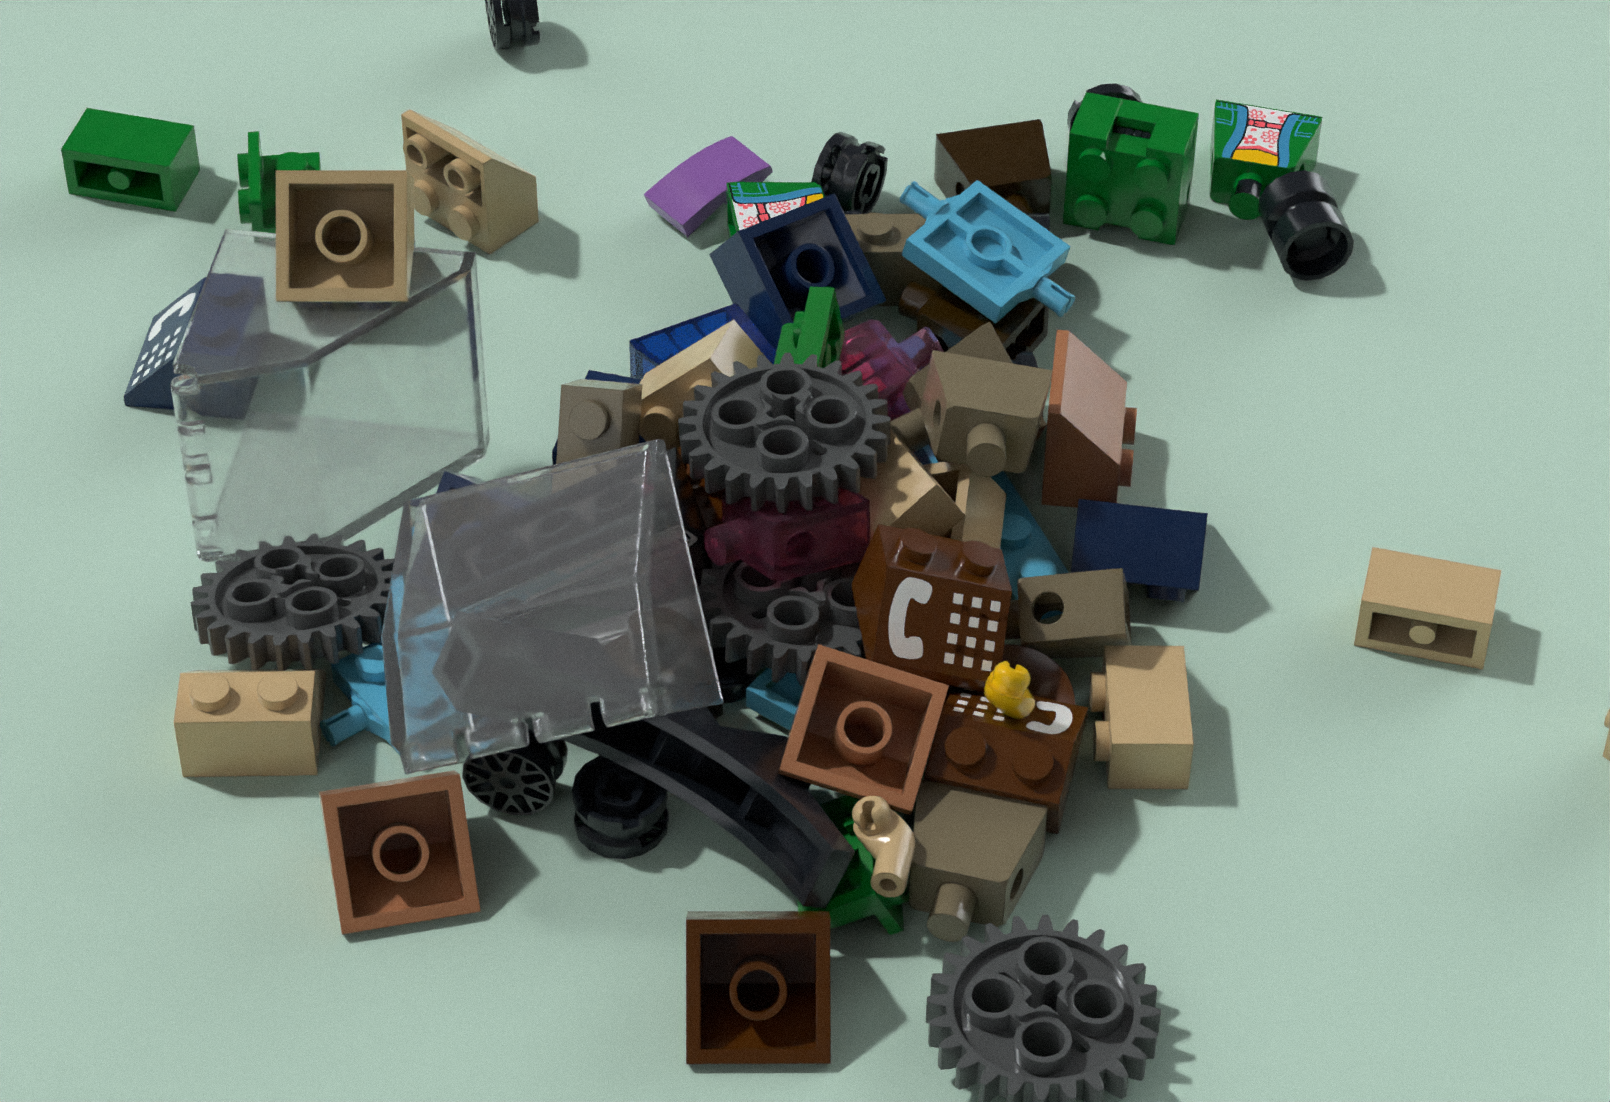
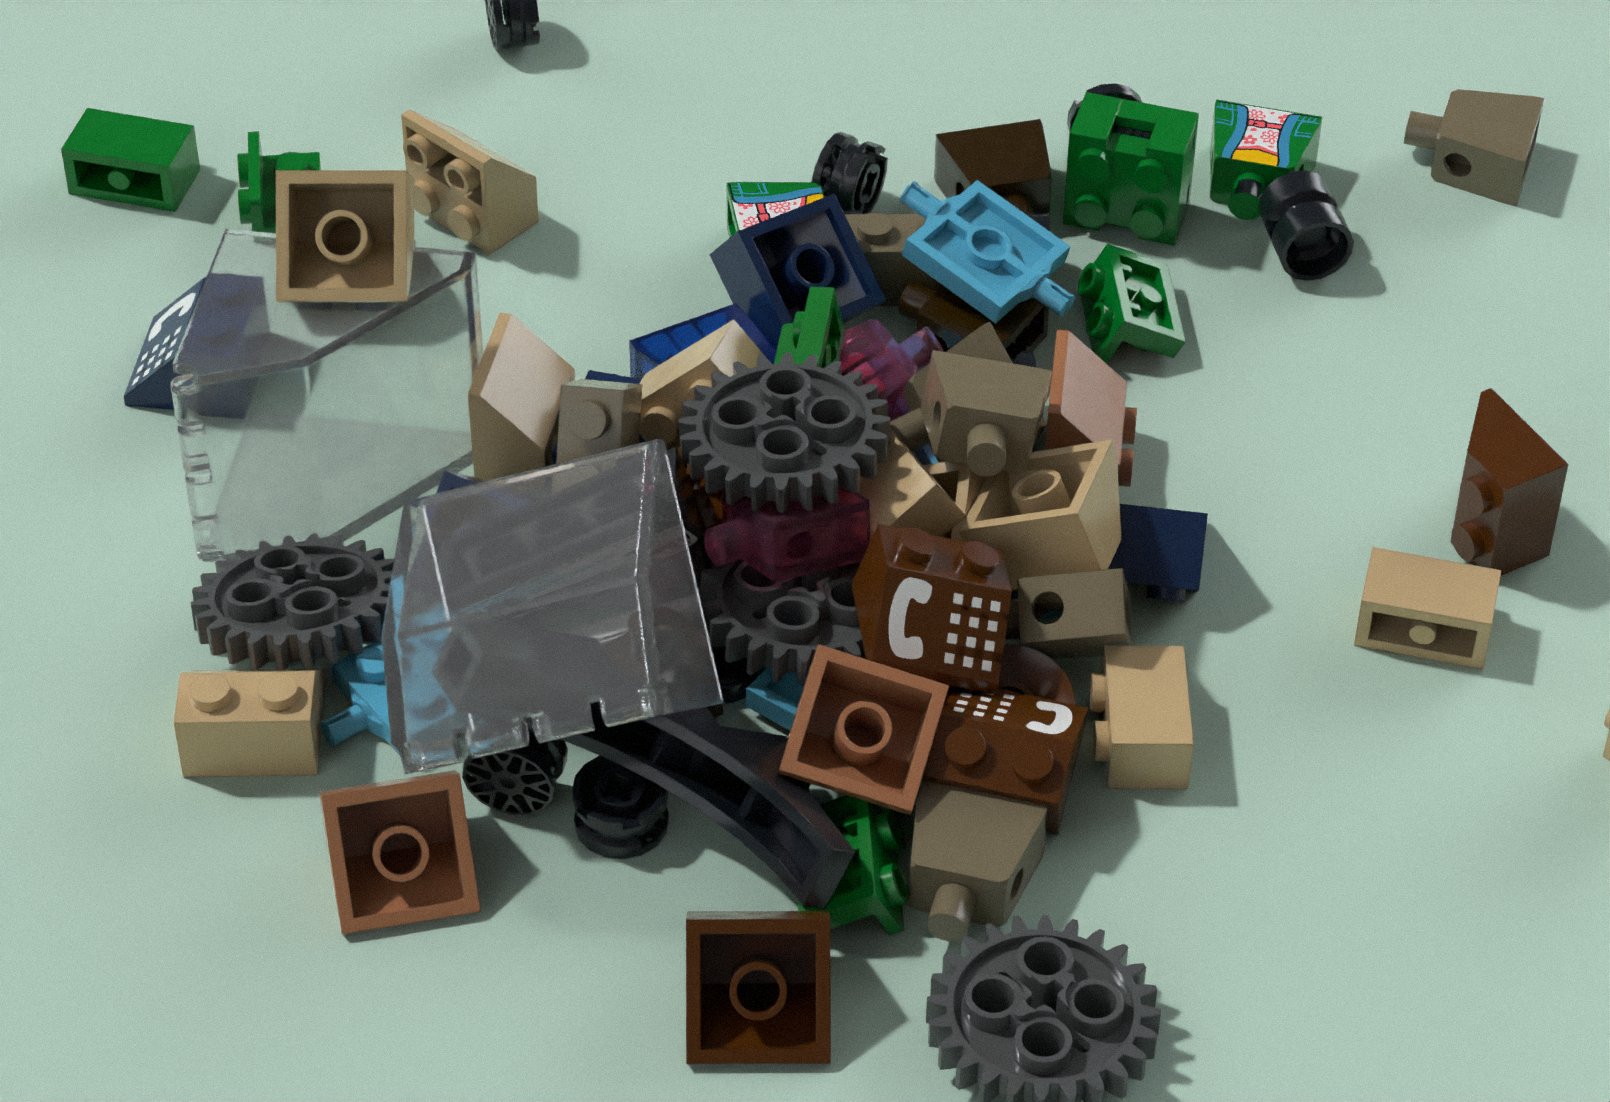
medium lavender slope [644,136,773,237] -> none
tan arm [852,796,915,897] -> none
yellow arm [984,661,1035,719] -> none
none -> tan slope [468,312,575,496]
none -> tan slope [959,439,1121,593]
none -> green bracket [1078,243,1186,363]
none -> dark tan torso [1404,89,1544,206]
none -> reddish brown slope [1450,388,1569,576]

